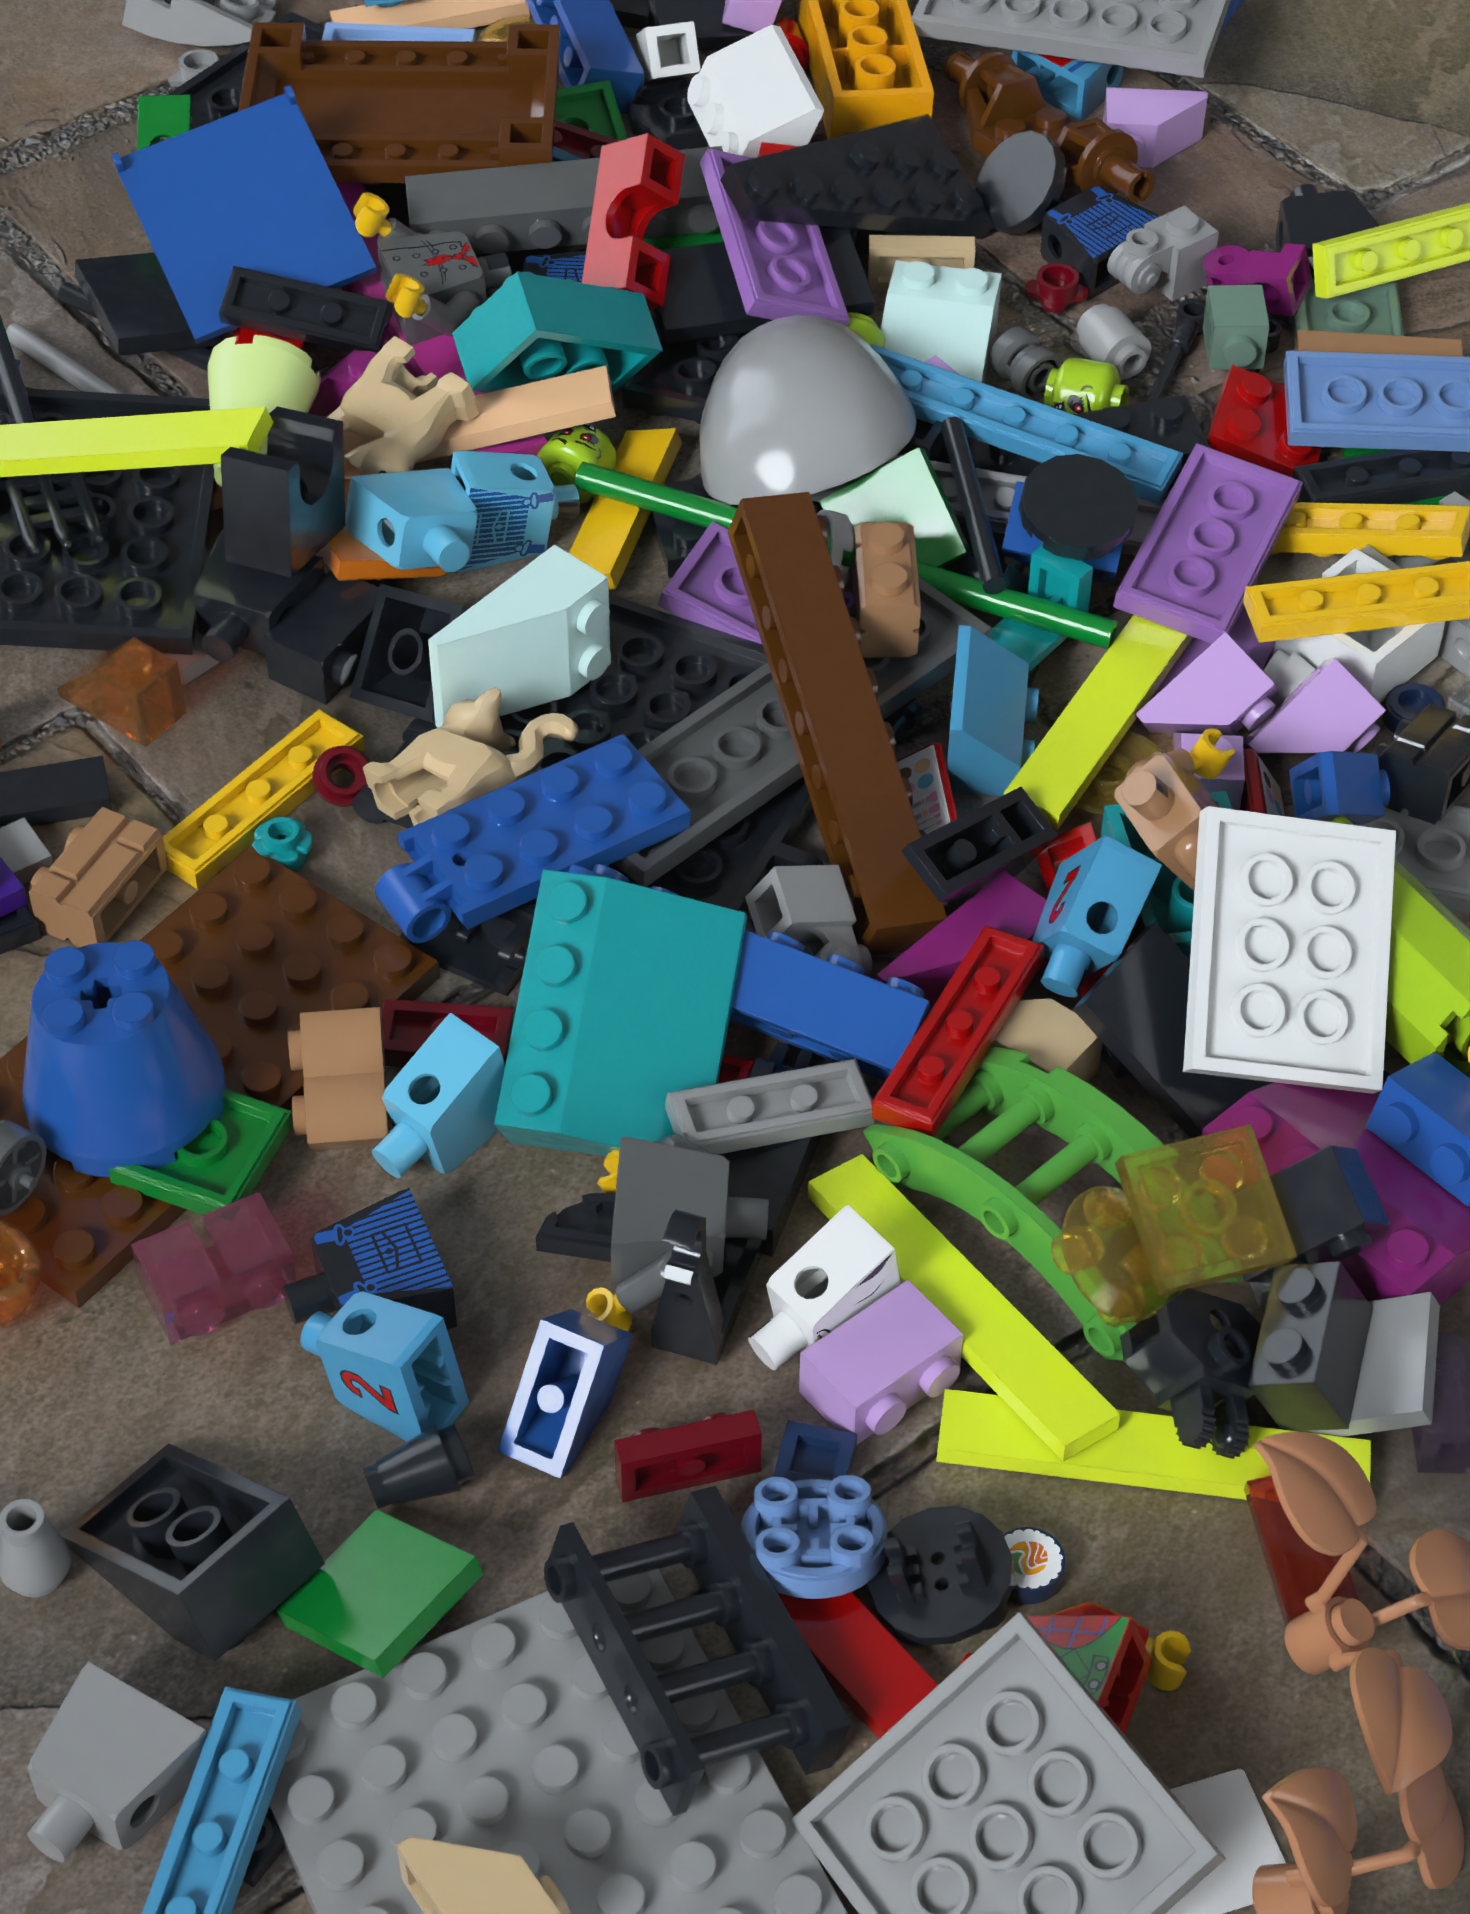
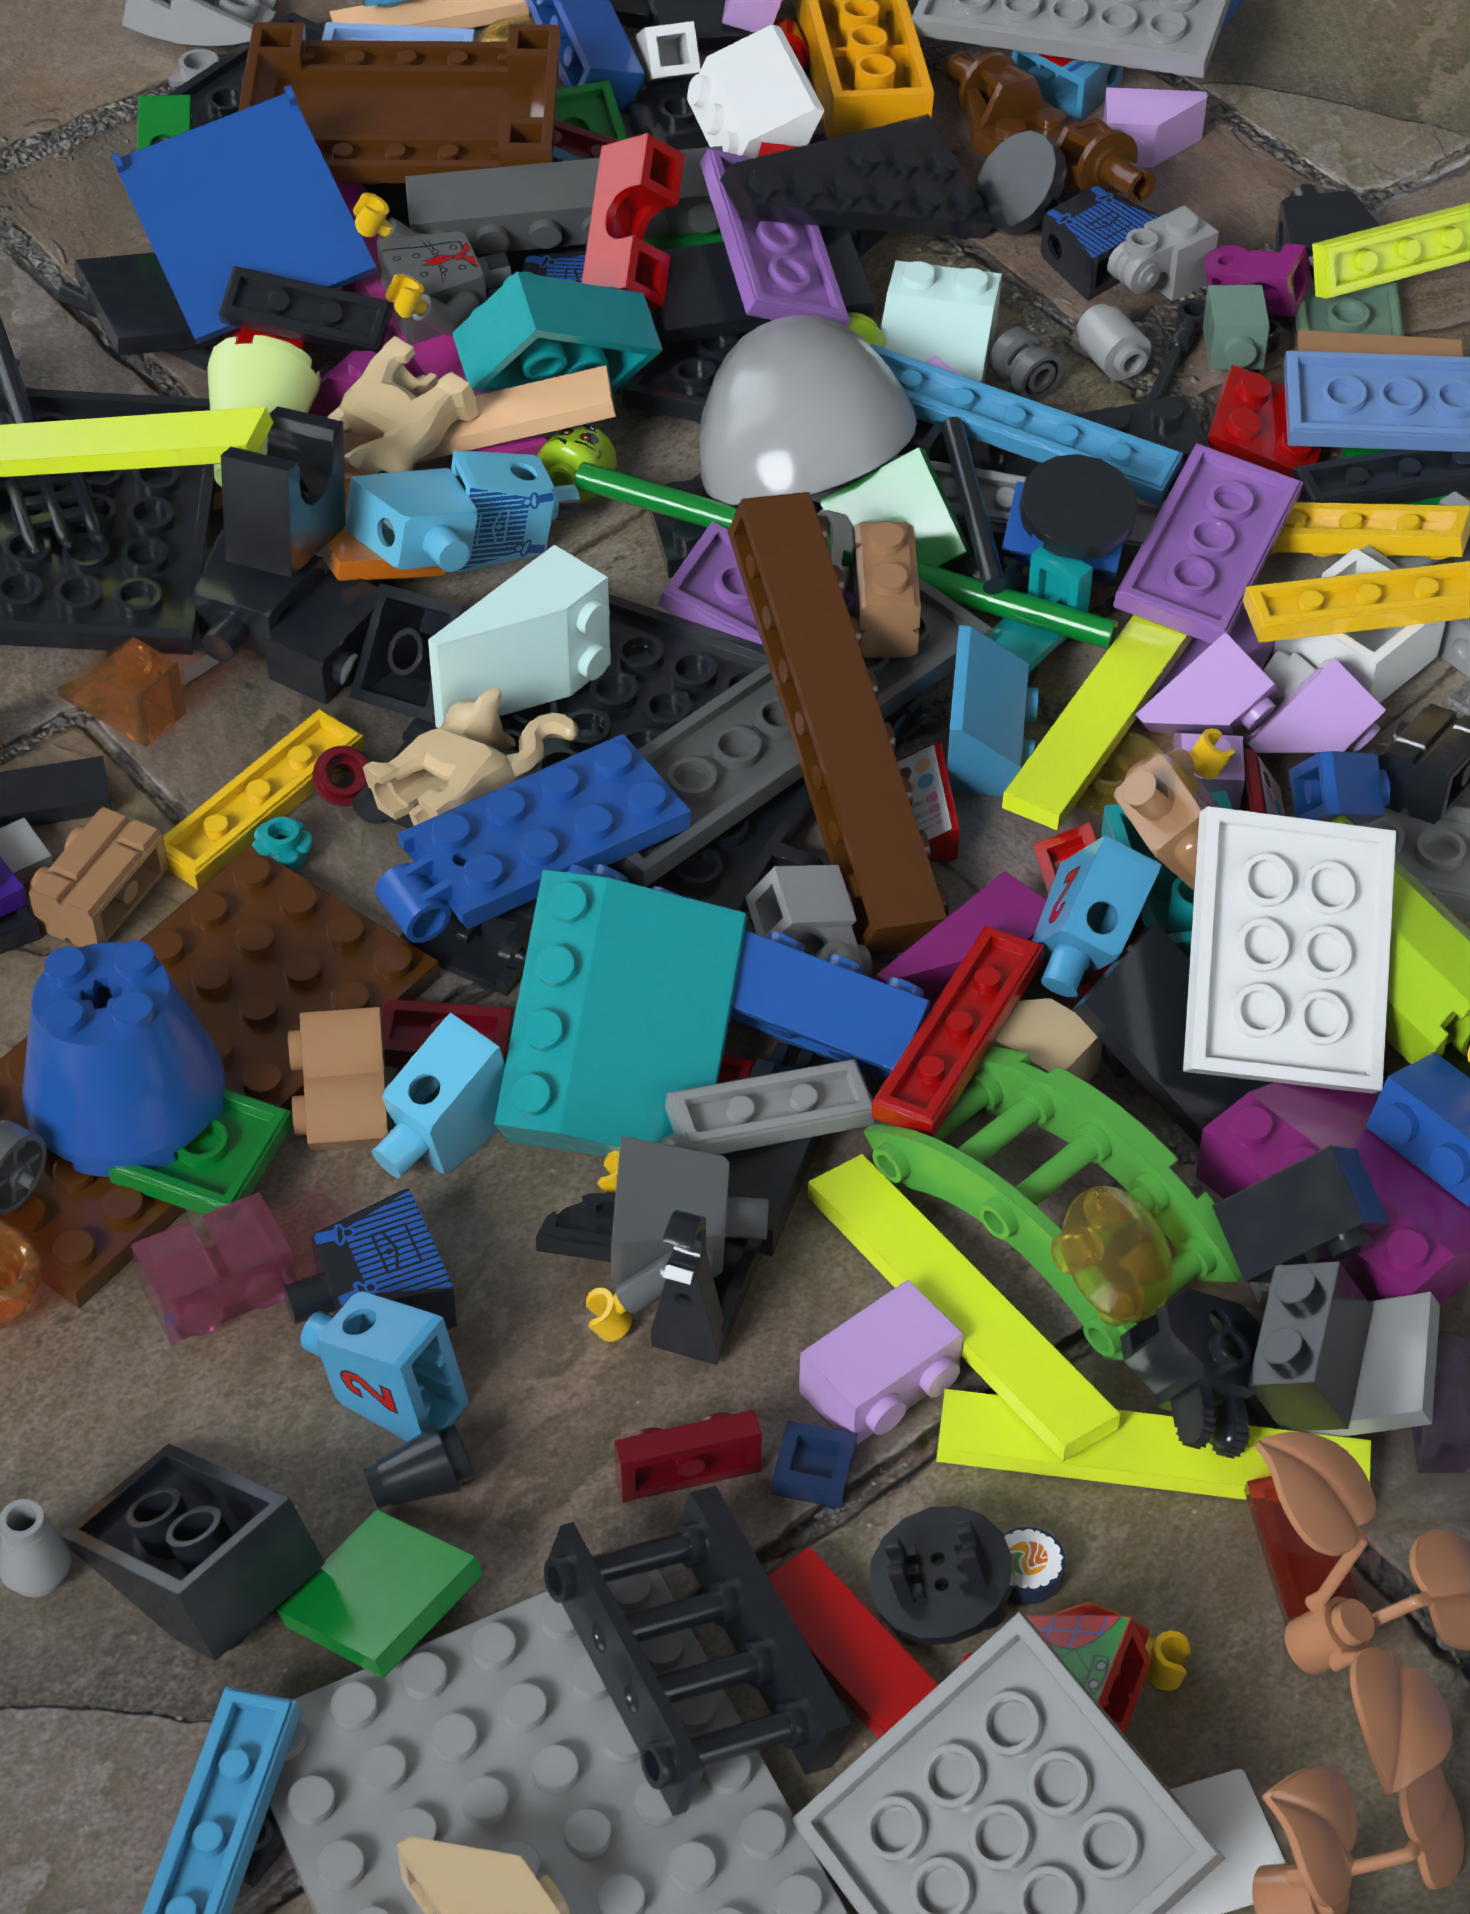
light grey bar [6,323,124,394] -> none
light grey torso [27,1661,207,1863] -> none
blue slope [497,1309,633,1478] -> none
yellow tile [569,428,682,590] -> none
medium blue tile [741,1475,887,1599] -> none
white torso [748,1205,901,1371] -> none
tan plate [867,235,975,291] -> none
black slope [901,787,1059,902] -> none
dark red plate [1025,263,1088,313] -> none
lime head [1044,357,1129,414] -> none
clear yellow plate [1115,1124,1297,1296] -> none
dark blue tile [1383,683,1446,733] -> none

